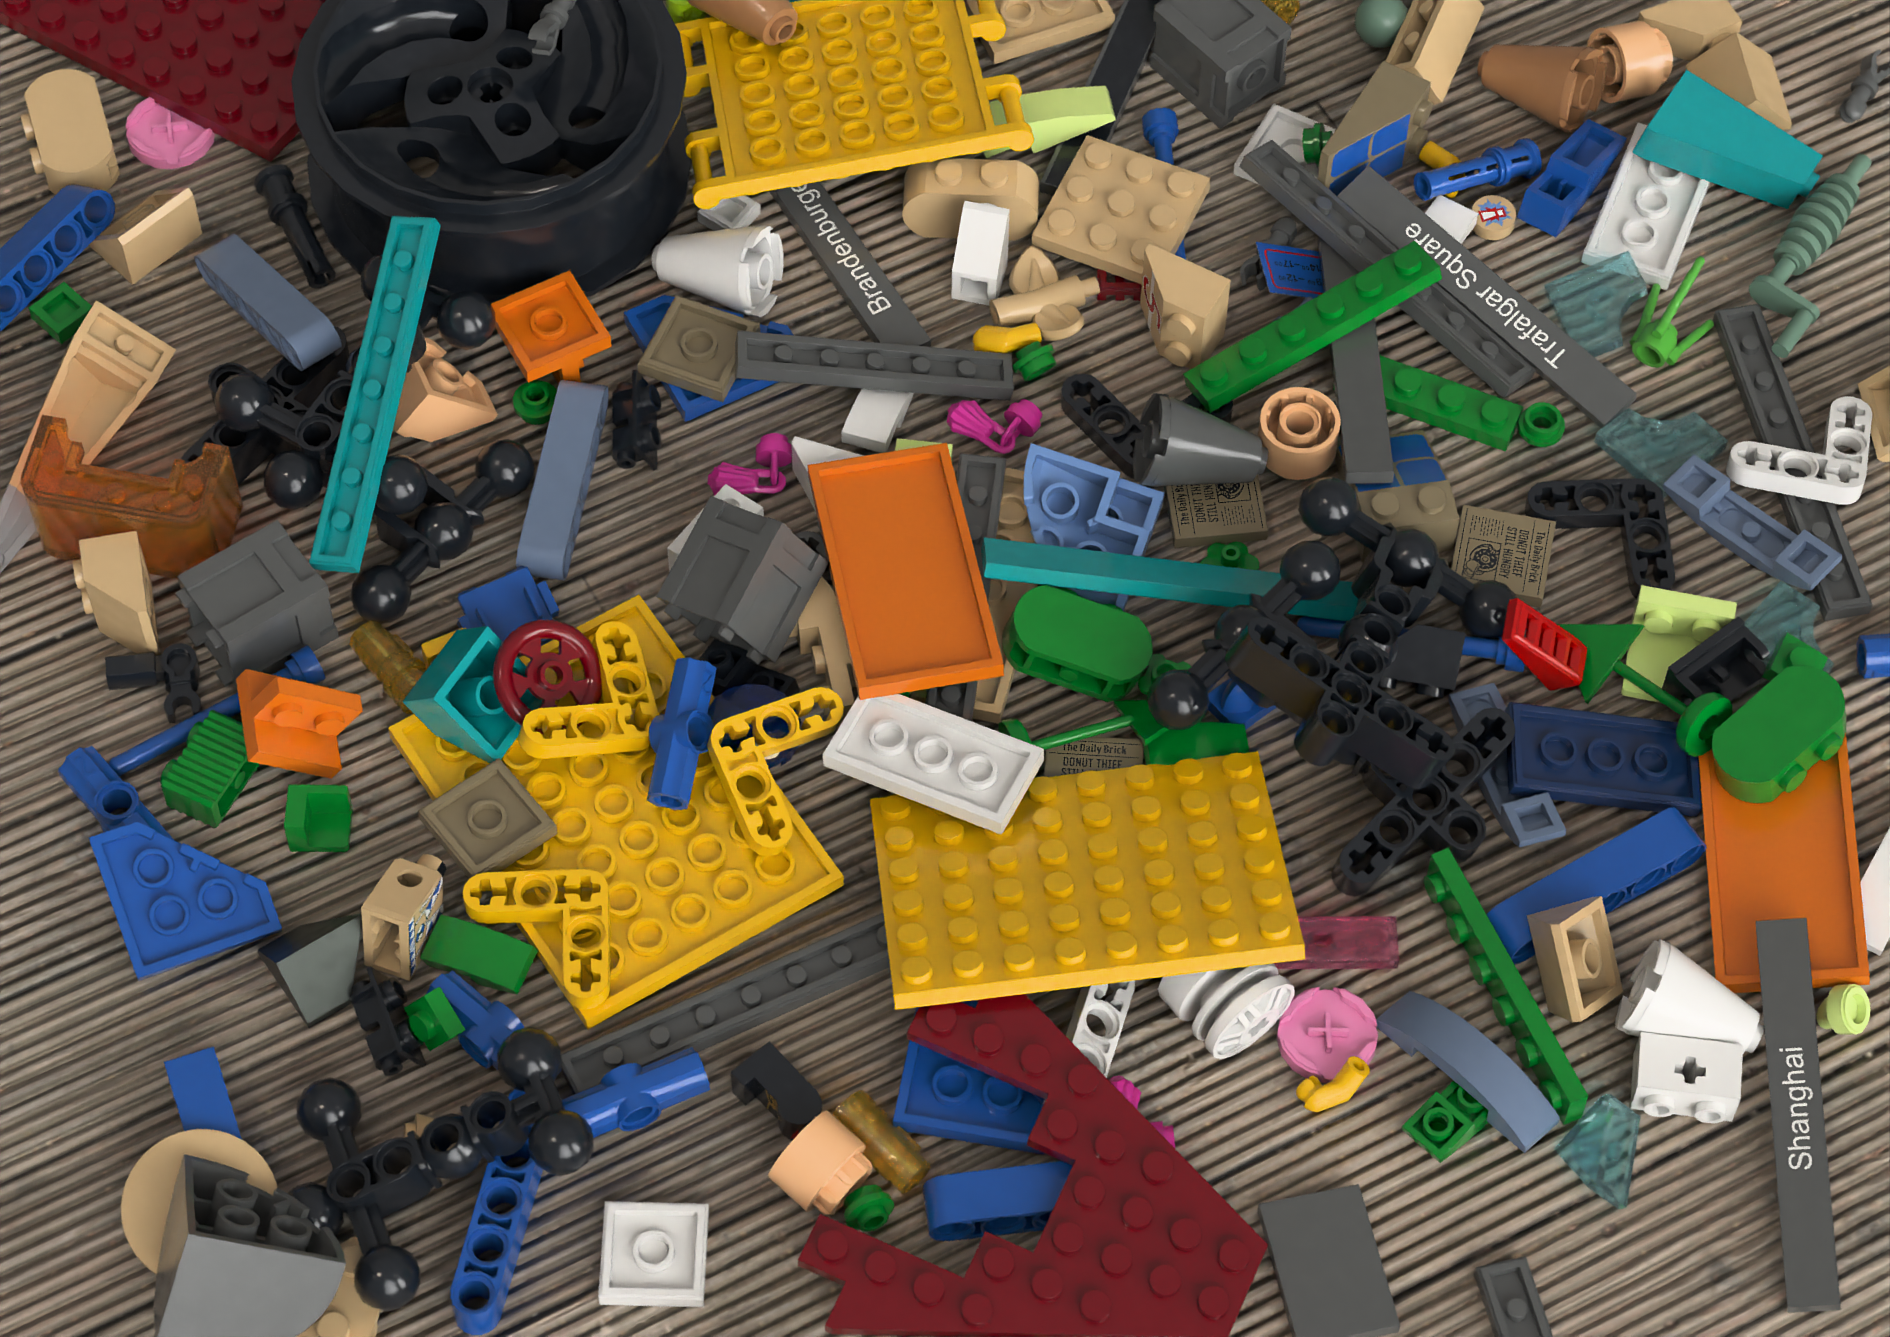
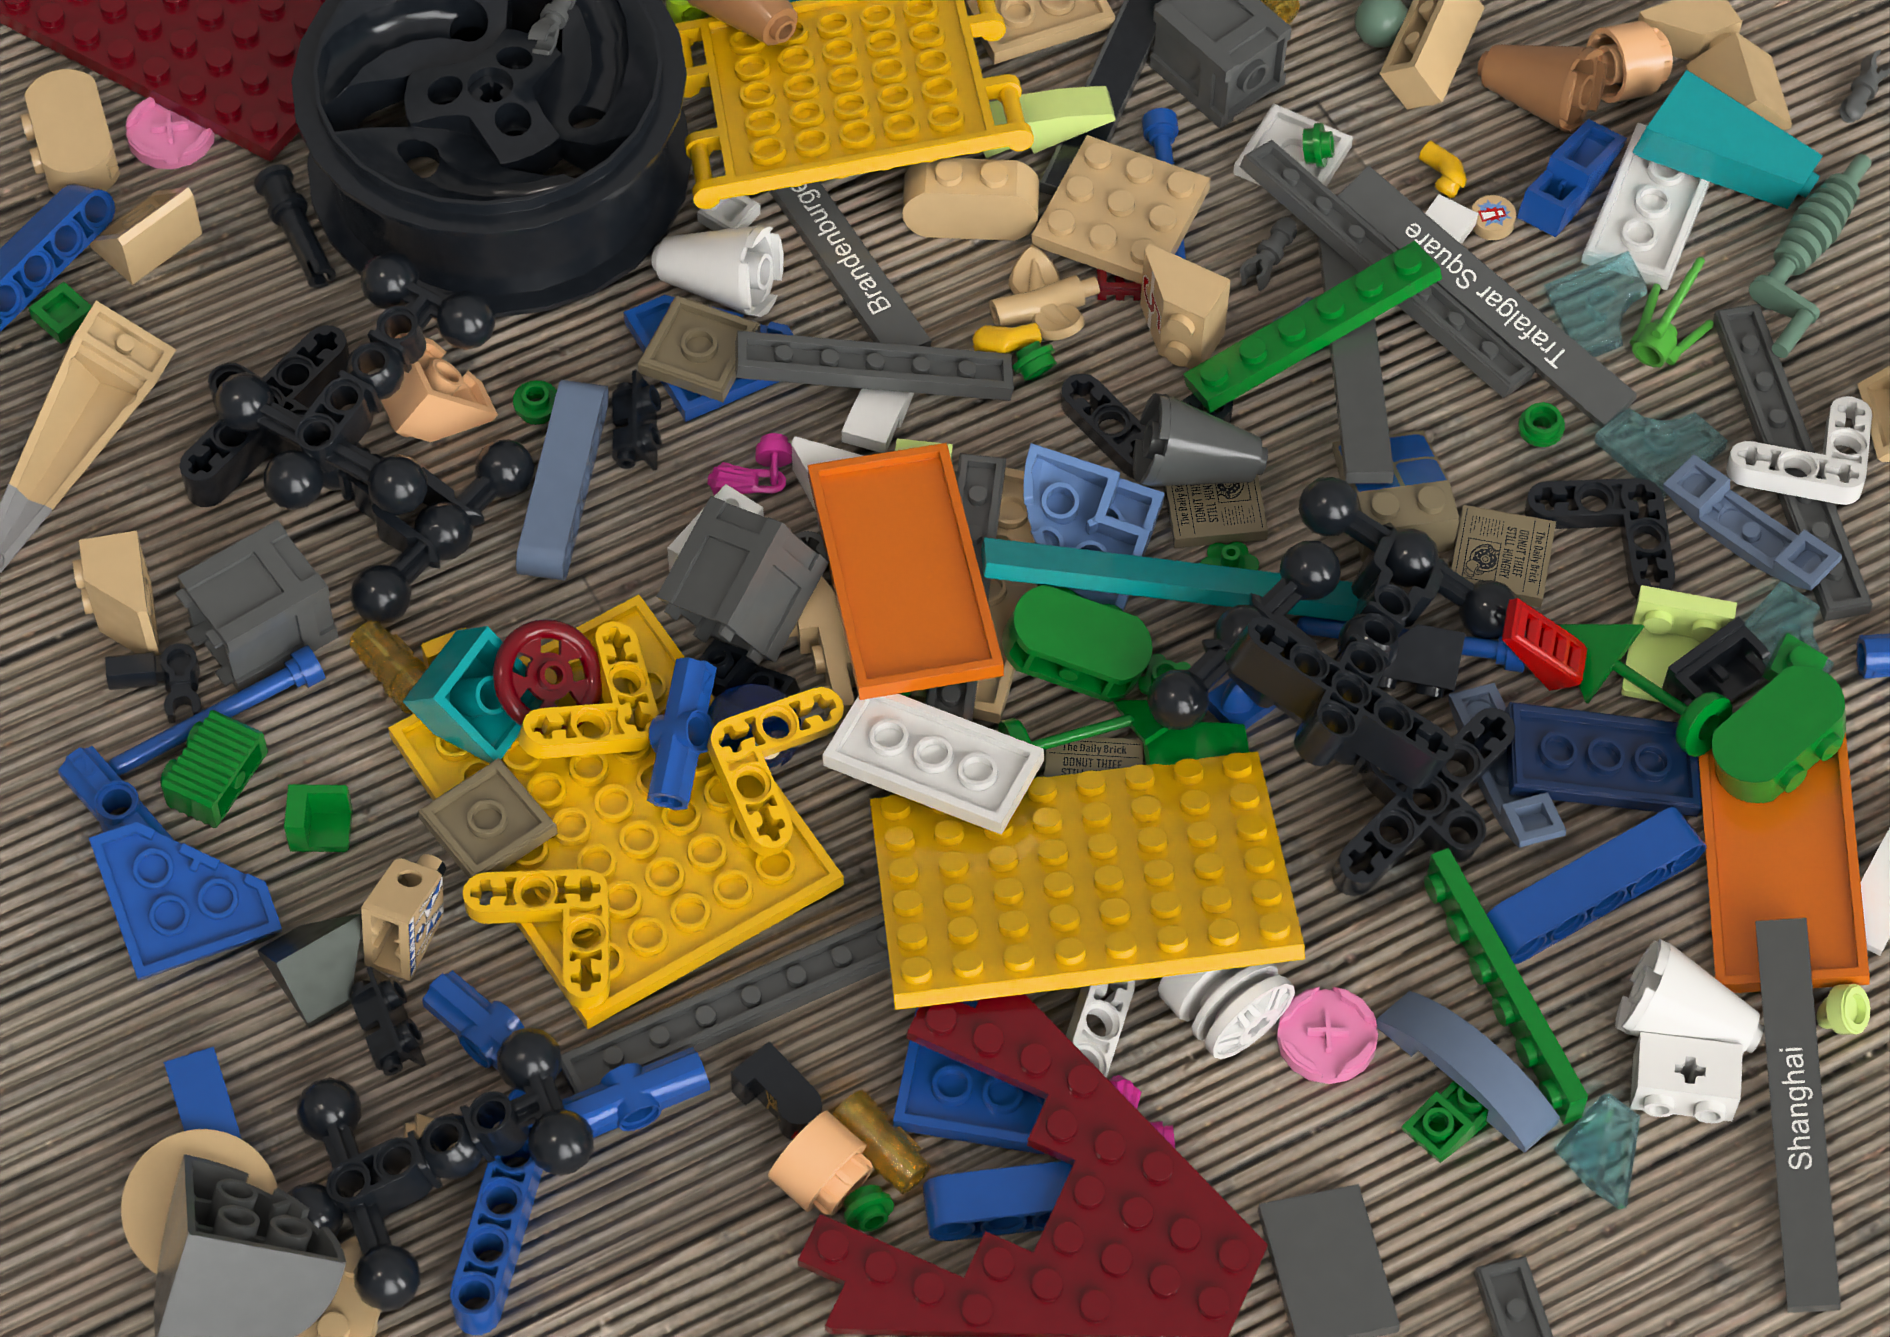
clear orange windscreen [20,415,243,579] -> none
sand blue beam [194,233,342,371] -> none
orange bracket [236,669,363,779] -> none
teal tile [309,216,441,573] -> none
green plate [404,986,465,1051] -> none
green slope [420,914,538,995] -> none
blue piece [457,566,559,654] -> none
orange bracket [491,270,612,384] -> none
white tile [598,1201,709,1307] -> none
dark pink piece [947,399,1043,454] -> none
white slope [952,201,1010,306] -> none
blue sticker [1256,242,1324,299] -> none
light nougat piece [1258,387,1341,480] -> none
clear pink tile [1273,916,1399,969] -> none
yellow arm [1296,1056,1370,1112] -> none
dark tan slope [1317,61,1433,196] -> none
green plate [1333,355,1524,452] -> none
blue pin [1414,138,1542,201] -> none
tan slope [1527,896,1623,1022] -> none

